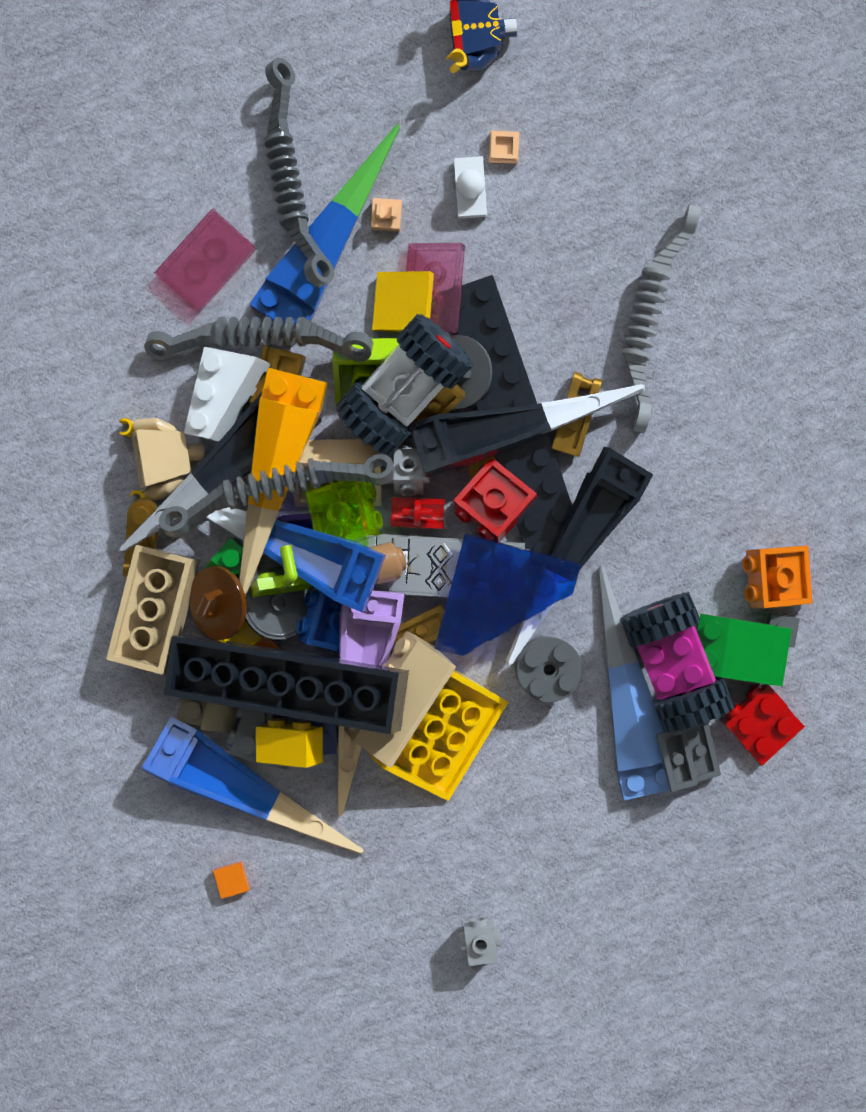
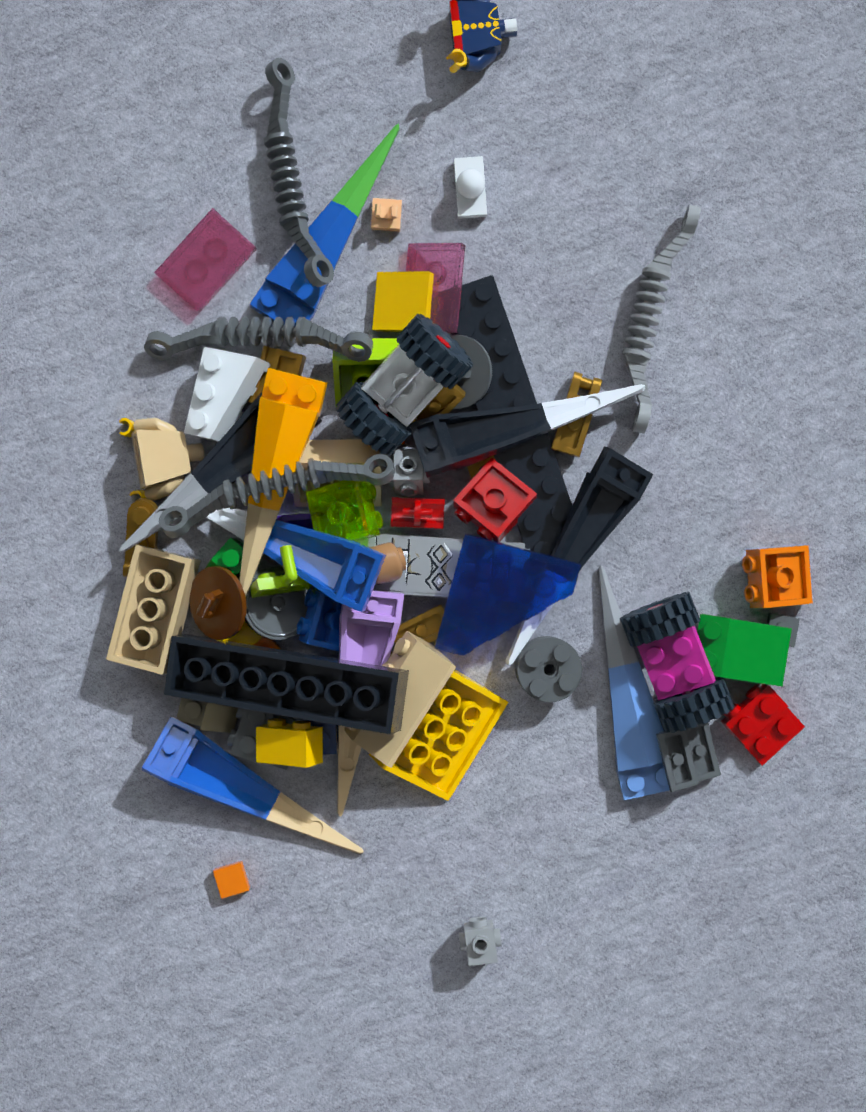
light nougat tile [488,130,519,164] -> none

